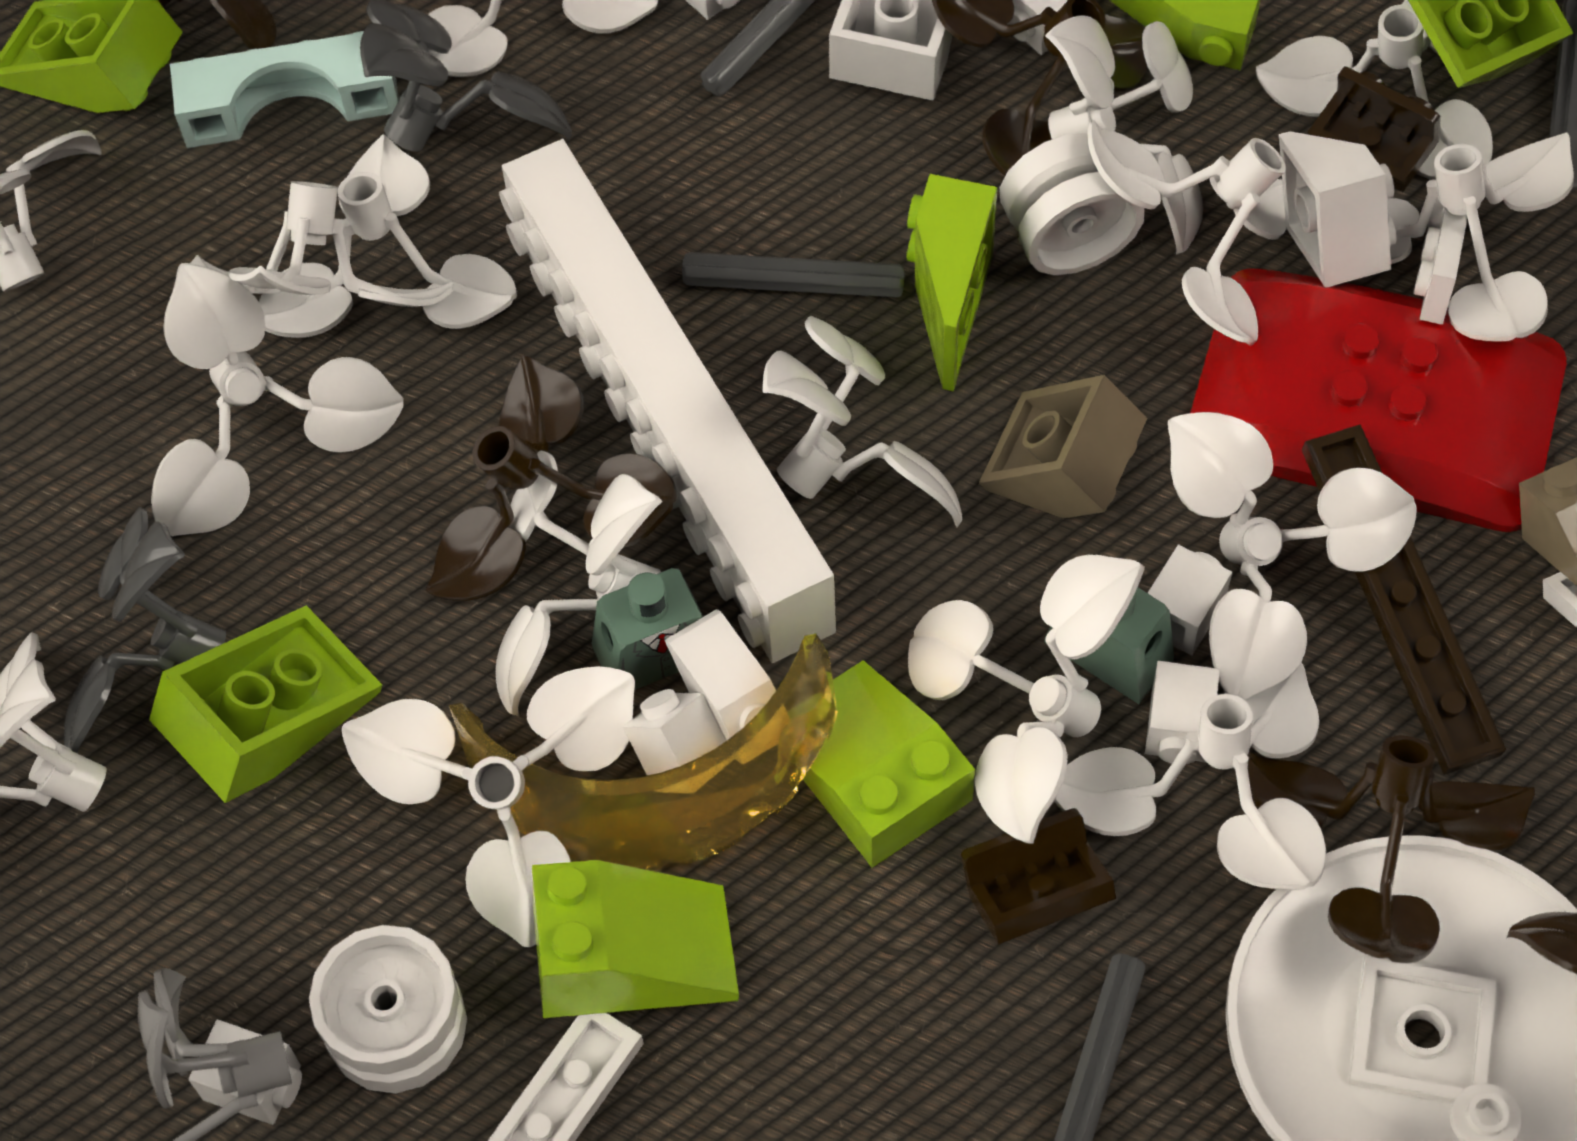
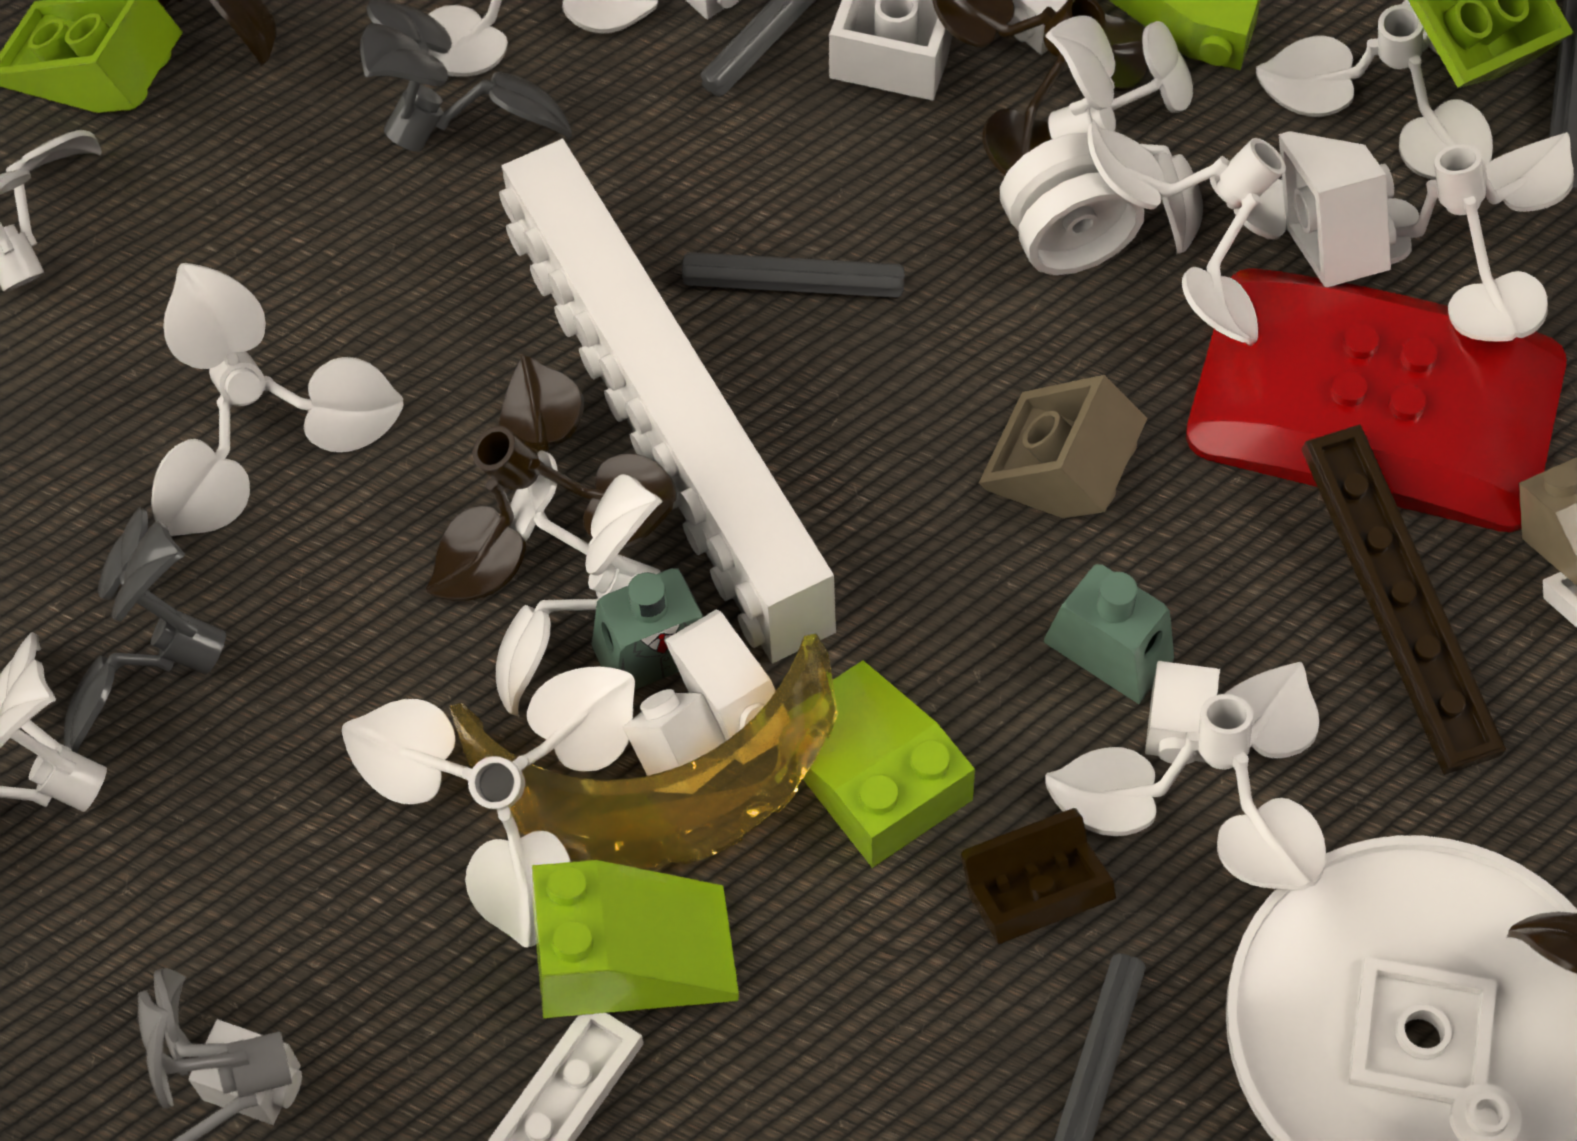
lime slope [149,605,383,803] -> none
light aqua arch [170,31,399,148] -> none
white plant [190,181,454,307] -> none
white plant [259,134,517,338] -> none
white wheel [309,925,467,1093] -> none
white plant [763,316,962,528] -> none
lime slope [907,174,997,391] -> none
white plant [908,555,1145,844] -> none
white brick [1148,545,1232,655] -> none
white plant [1168,412,1417,700] -> none
dark brown plant [1247,735,1535,963] -> none
dark brown bracket [1307,66,1440,192] -> none
white plate [1413,198,1467,325] -> none

